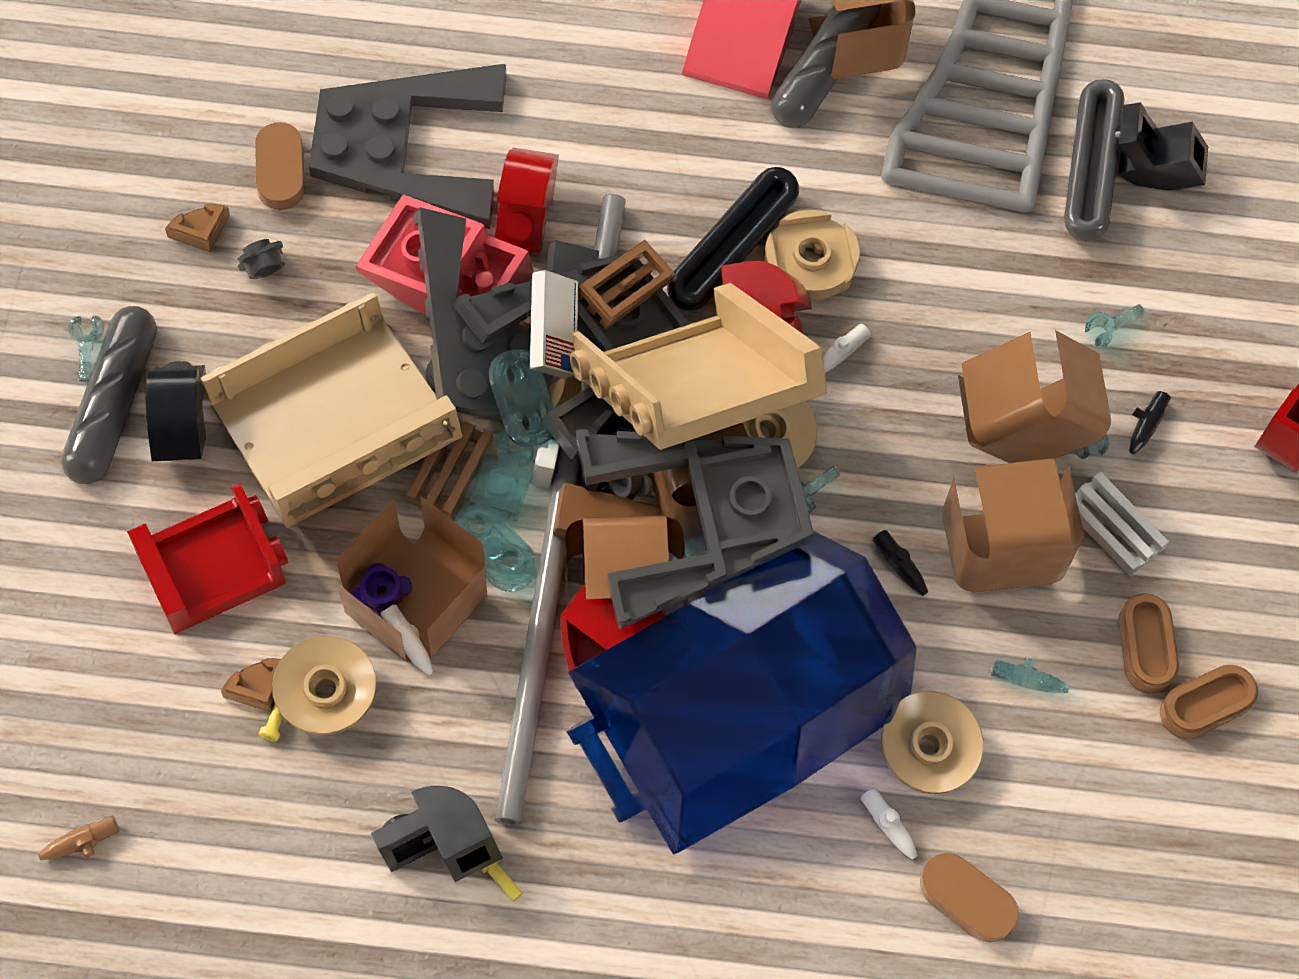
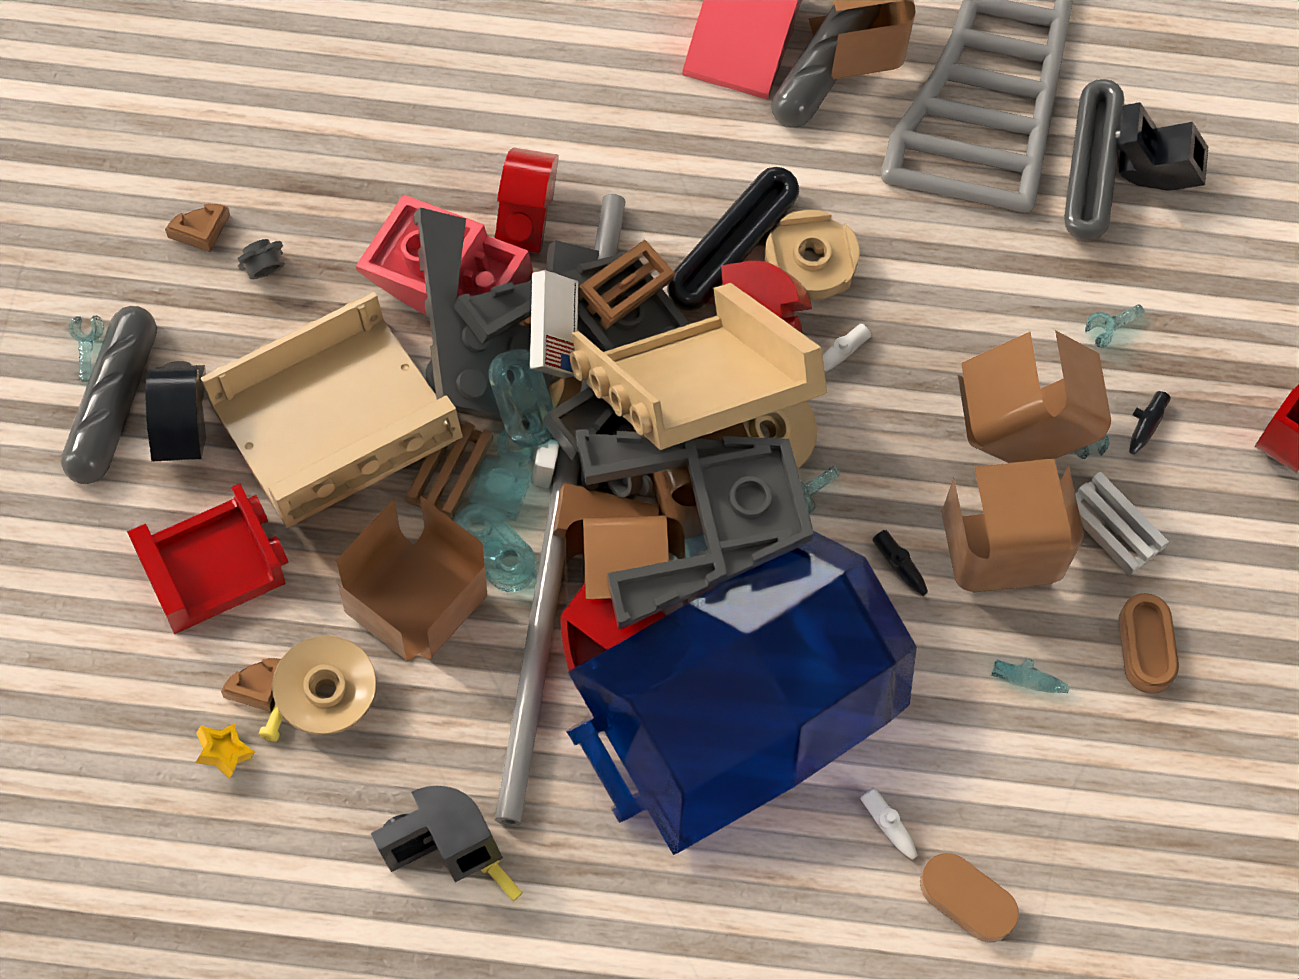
medium nougat helmet [38,815,119,860] -> none
medium nougat tile [255,122,305,210] -> none
dark grey wing [309,64,507,229] -> none
dark purple plate [352,563,412,619] -> none
white helmet [381,604,434,675] -> none
tan dish [881,691,984,794] -> none
medium nougat tile [1160,665,1258,739] -> none
none -> yellow piece [195,723,255,779]

